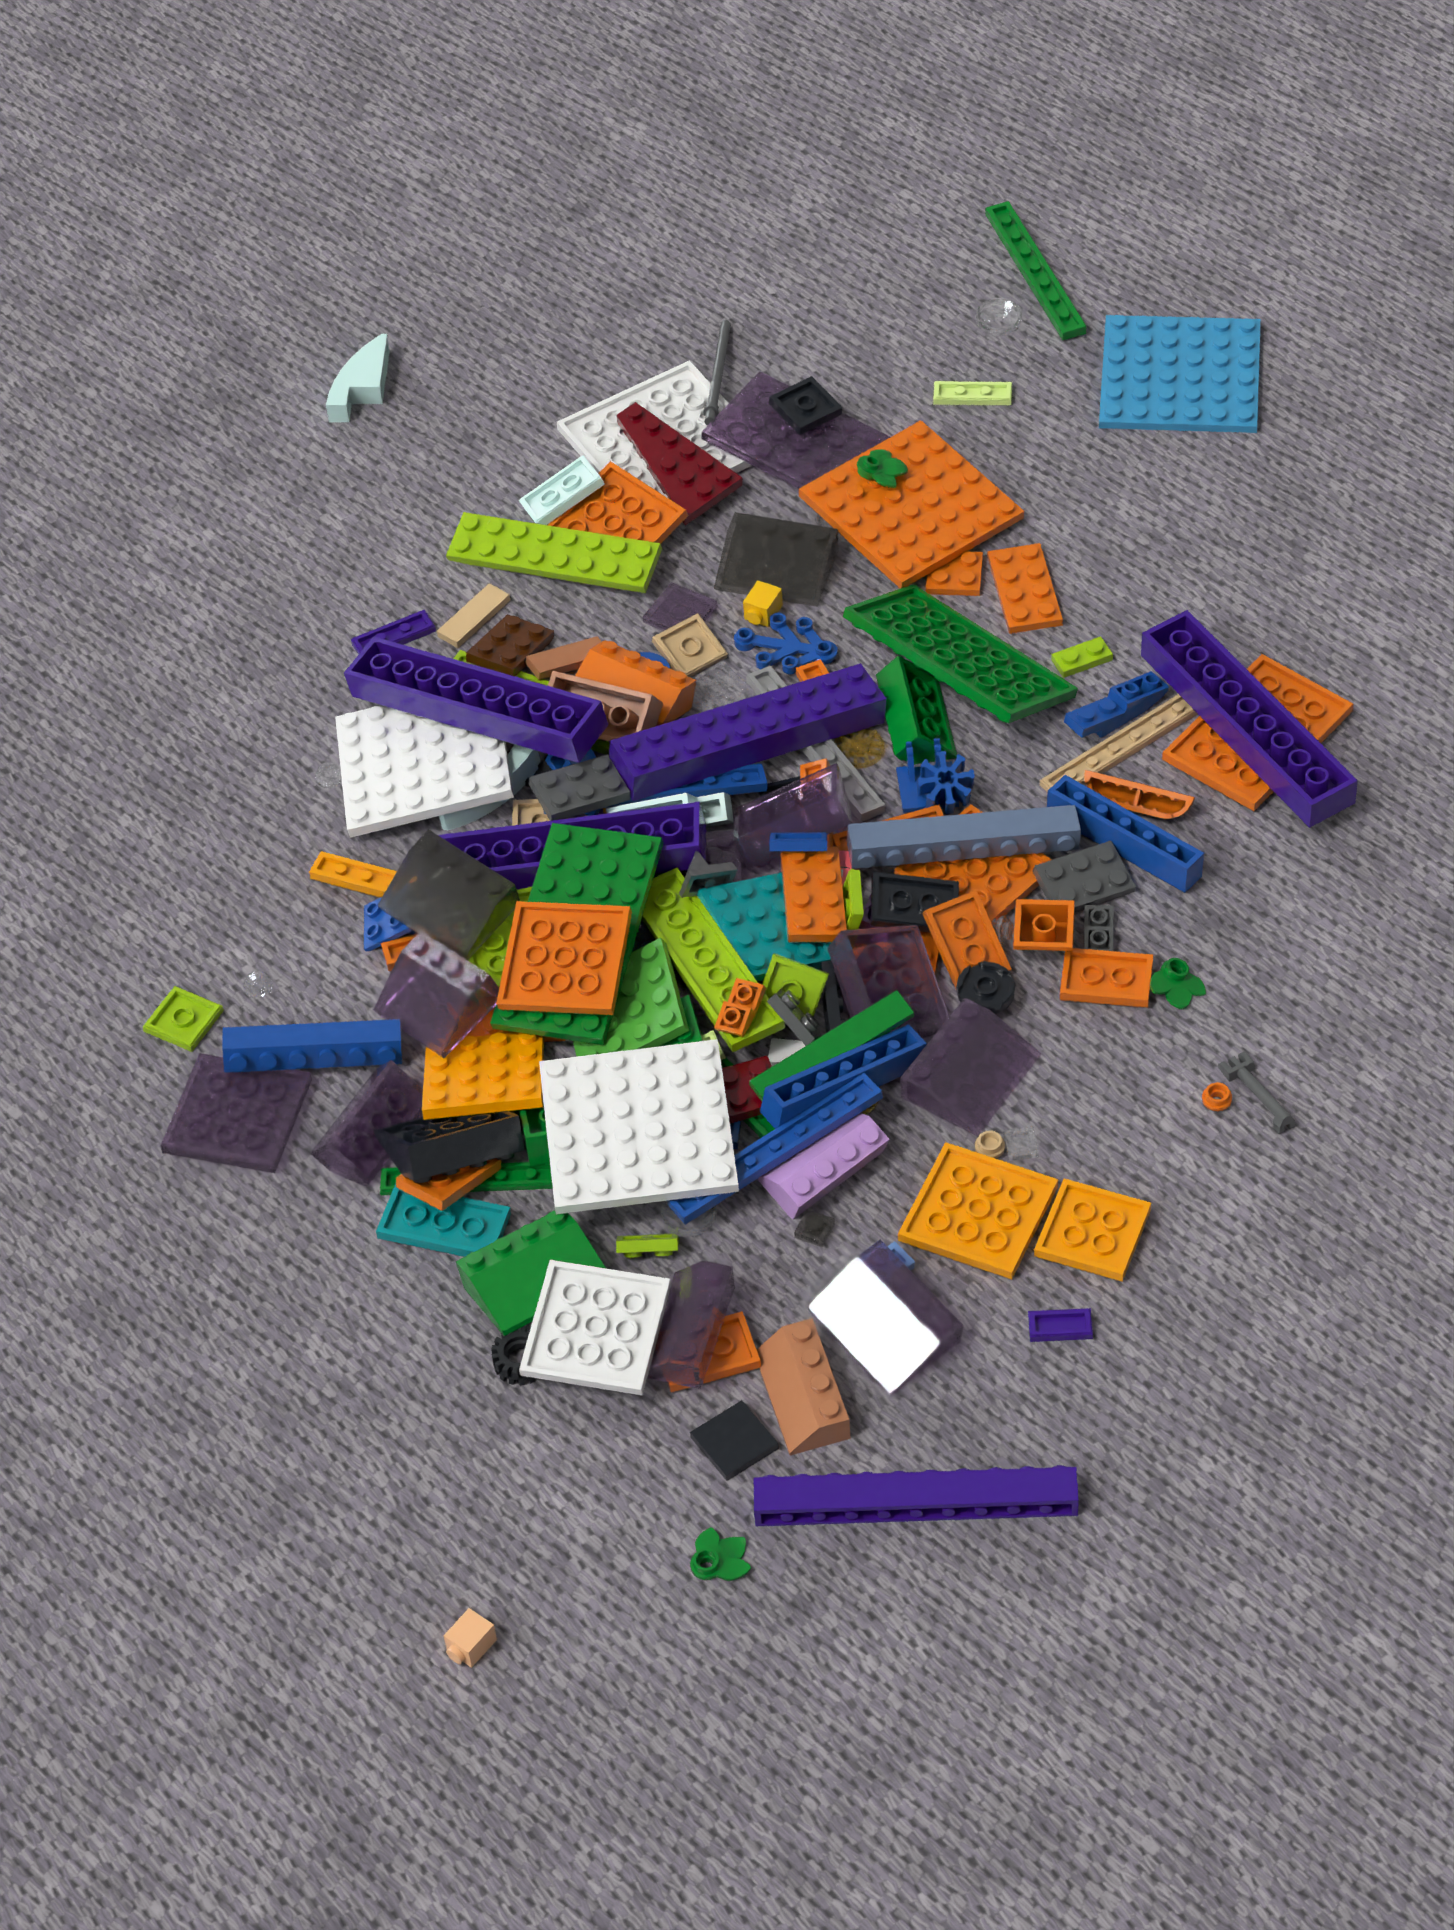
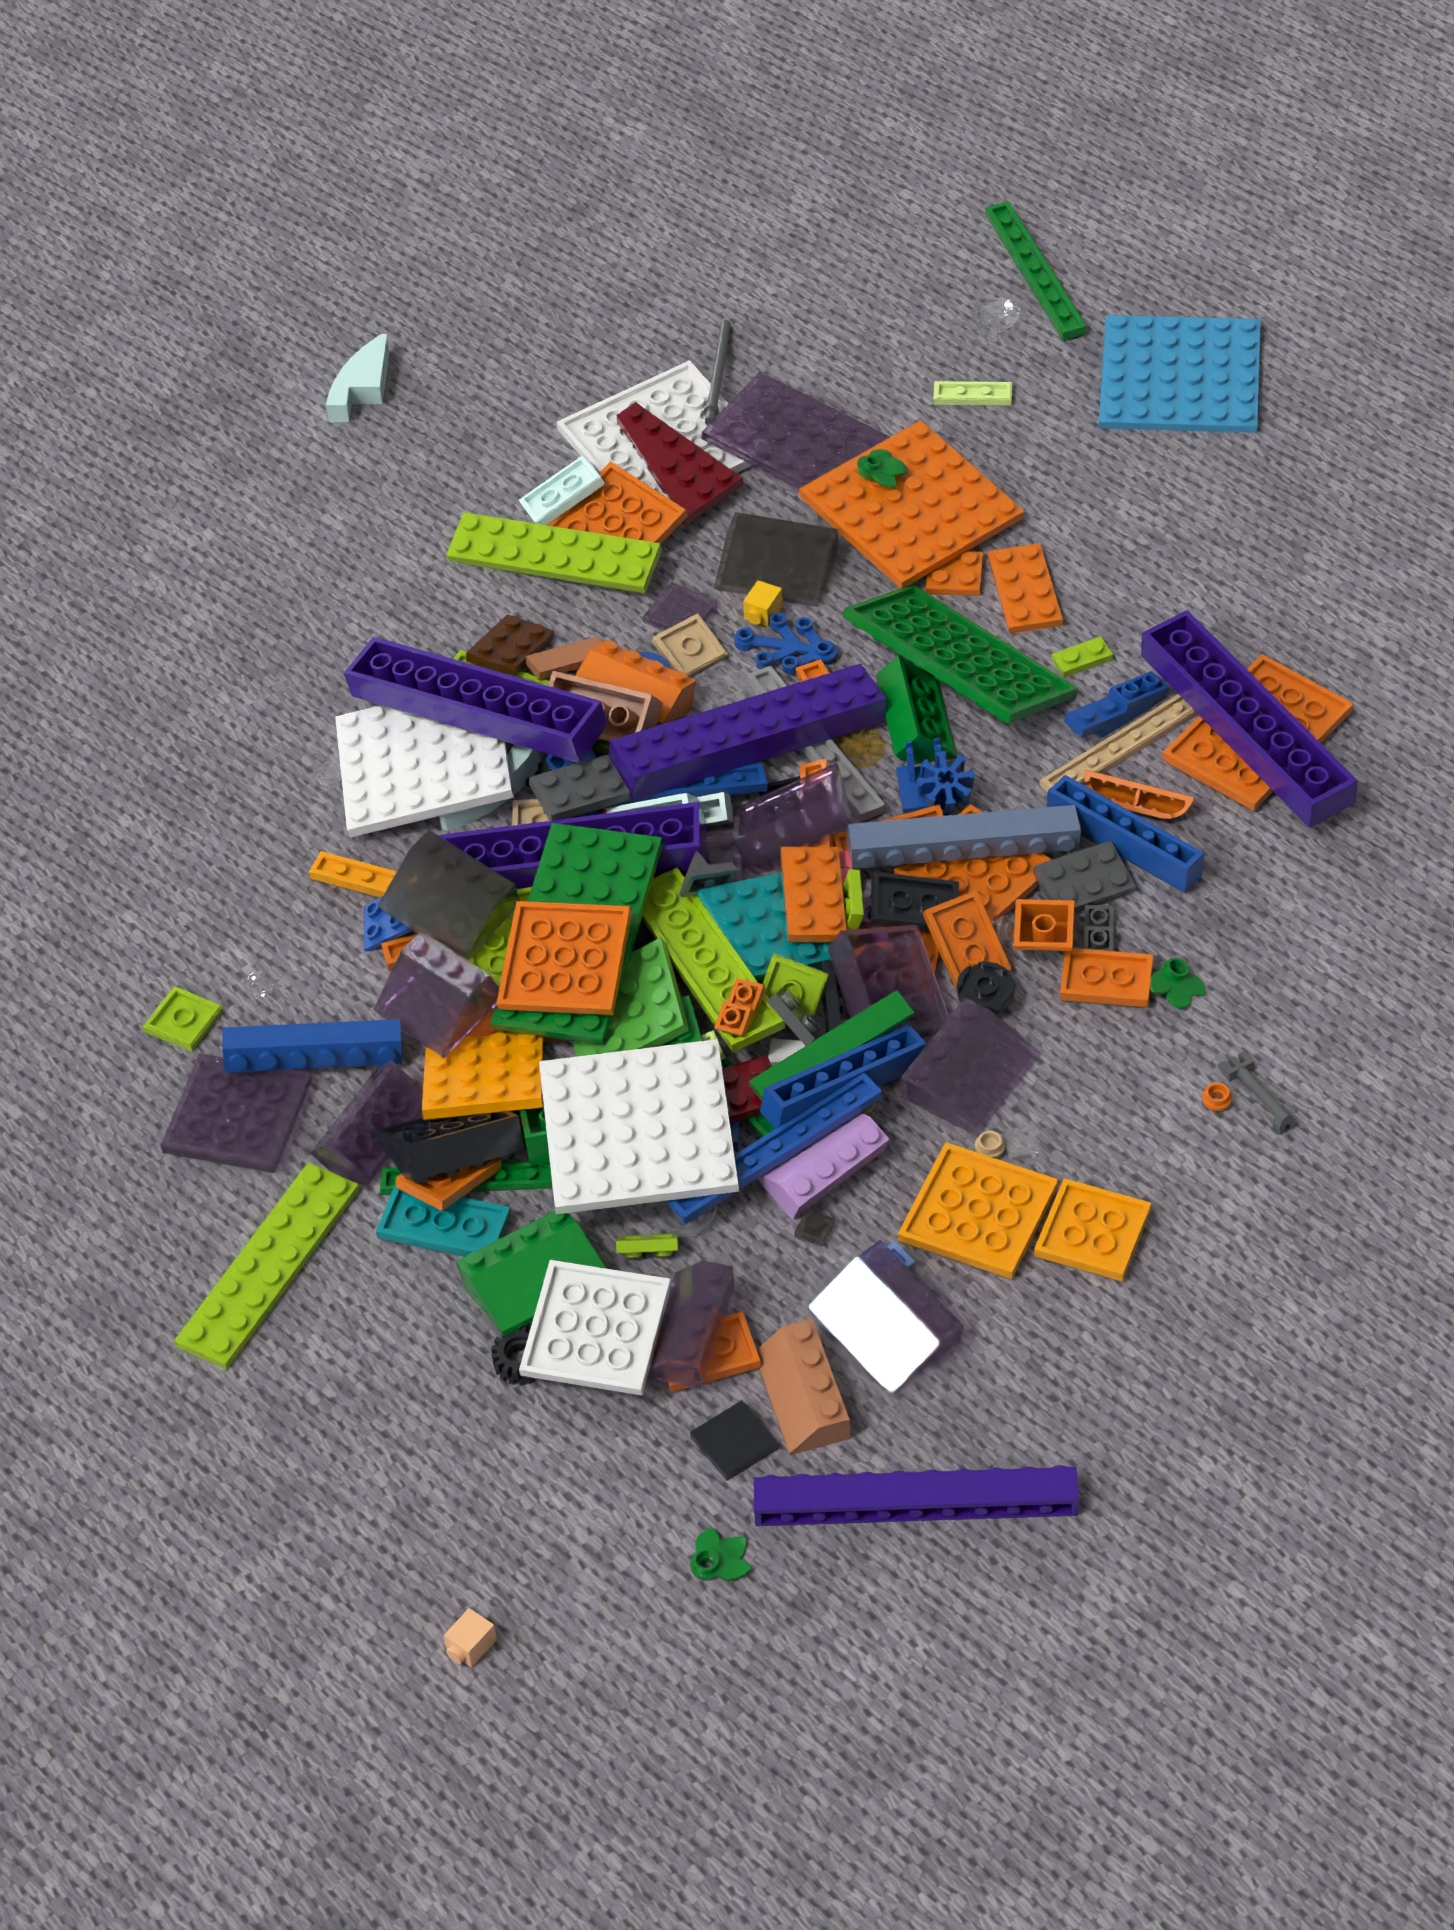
dark purple tile [351,610,436,655] -> none
tan tile [437,583,510,648] -> none
black plate [769,376,843,435] -> none
blue tile [769,832,828,851] -> none
dark purple tile [1028,1308,1093,1342] -> none
none -> lime plate [174,1162,360,1370]

